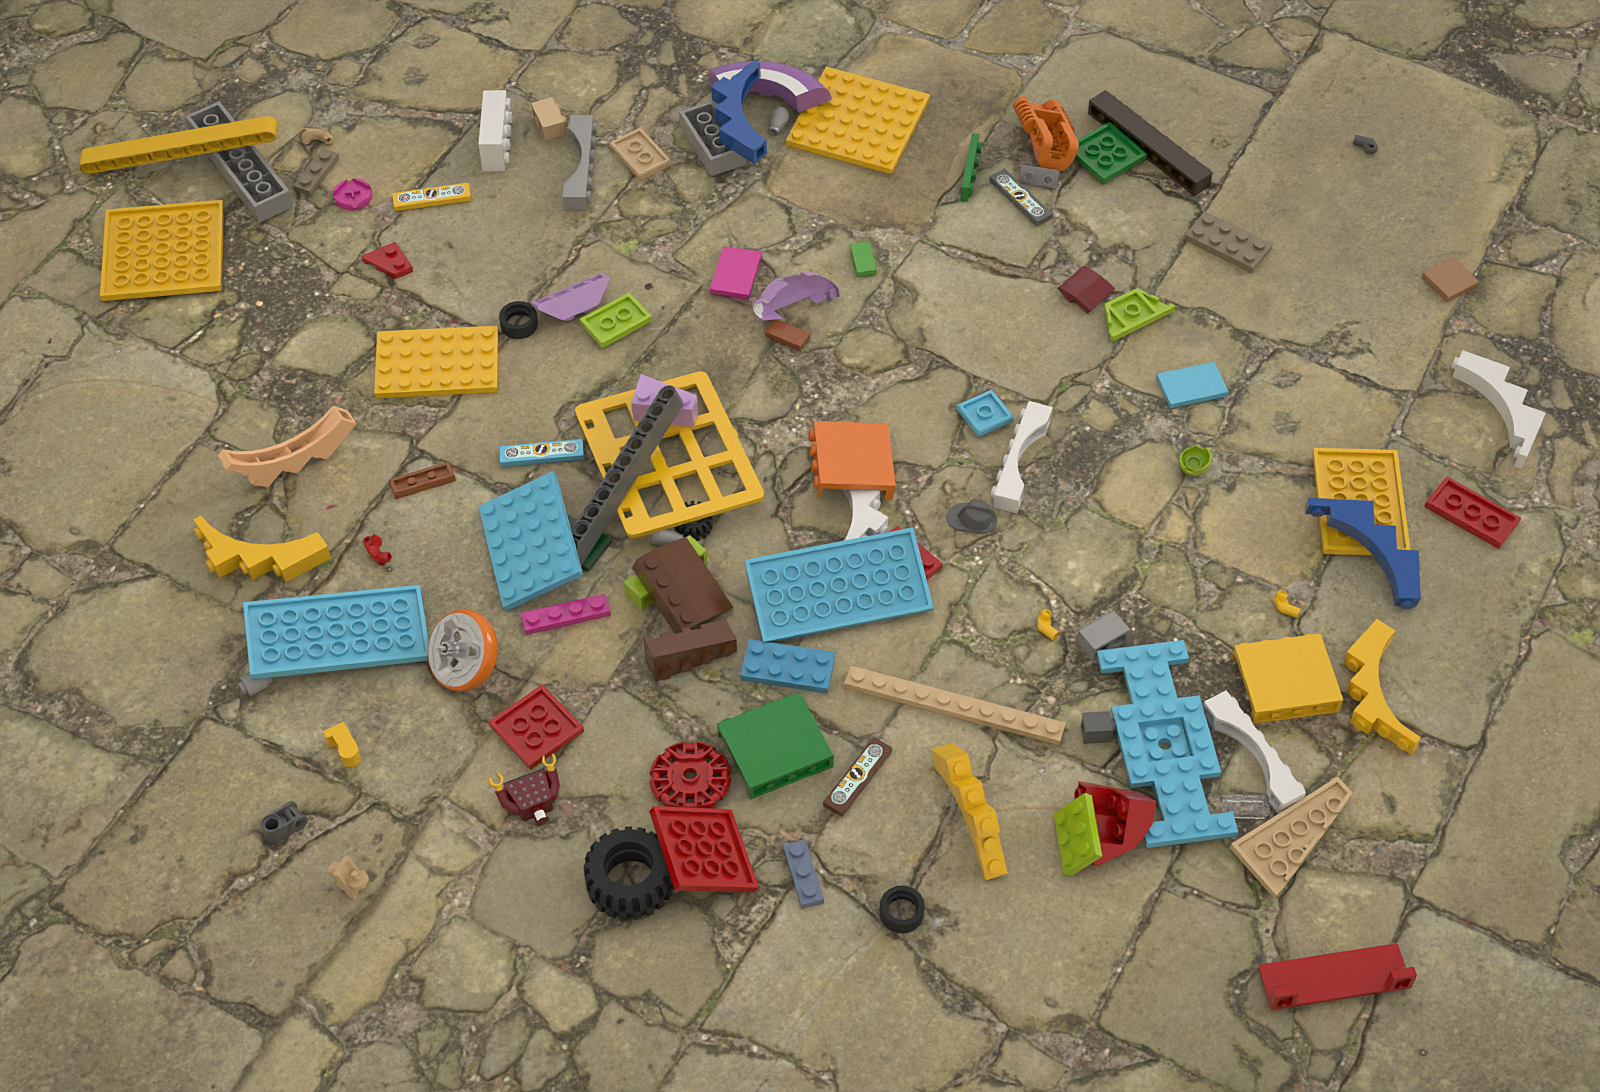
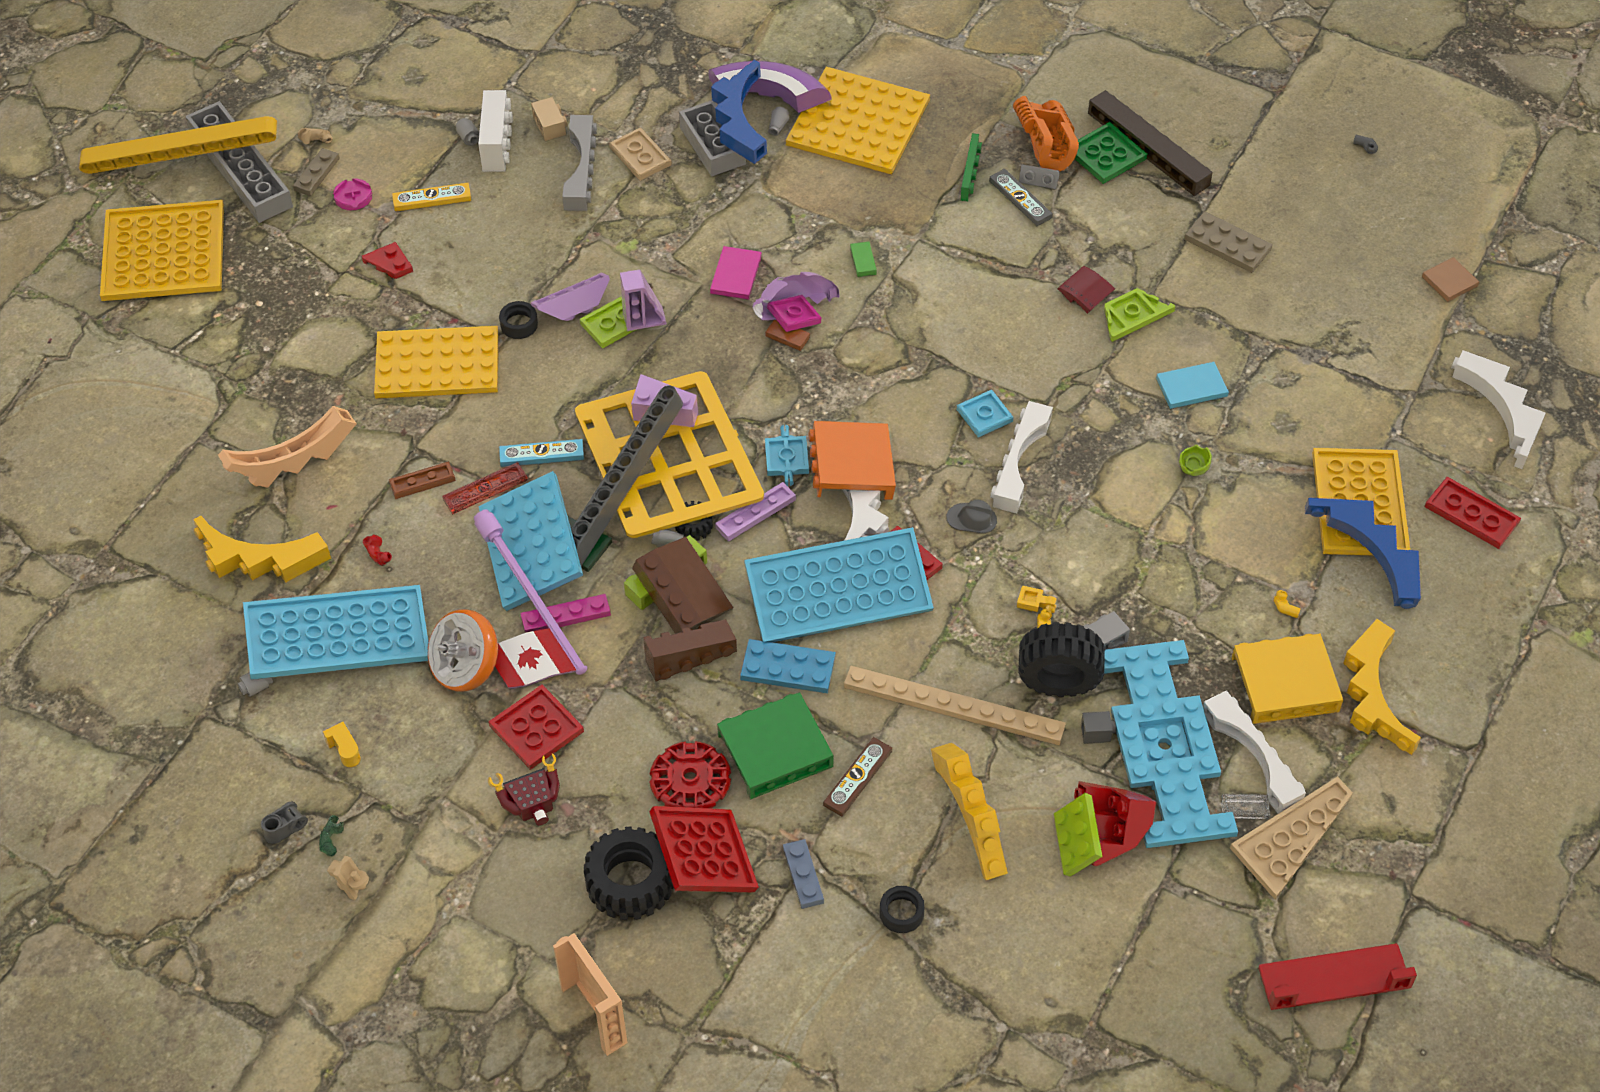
none -> clear green piece [319,815,344,857]
none -> clear red tile [442,462,528,515]
none -> light grey brick [456,118,480,146]
none -> flag [474,509,587,689]
none -> light nougat panel [553,933,627,1056]
none -> lavender wedge [620,270,667,331]
none -> lavender plate [715,482,796,542]
none -> medium azure plate [765,425,809,486]
none -> dark pink plate [767,295,822,332]
none -> yellow plate [1017,586,1057,613]
none -> black tyre [1018,622,1105,697]

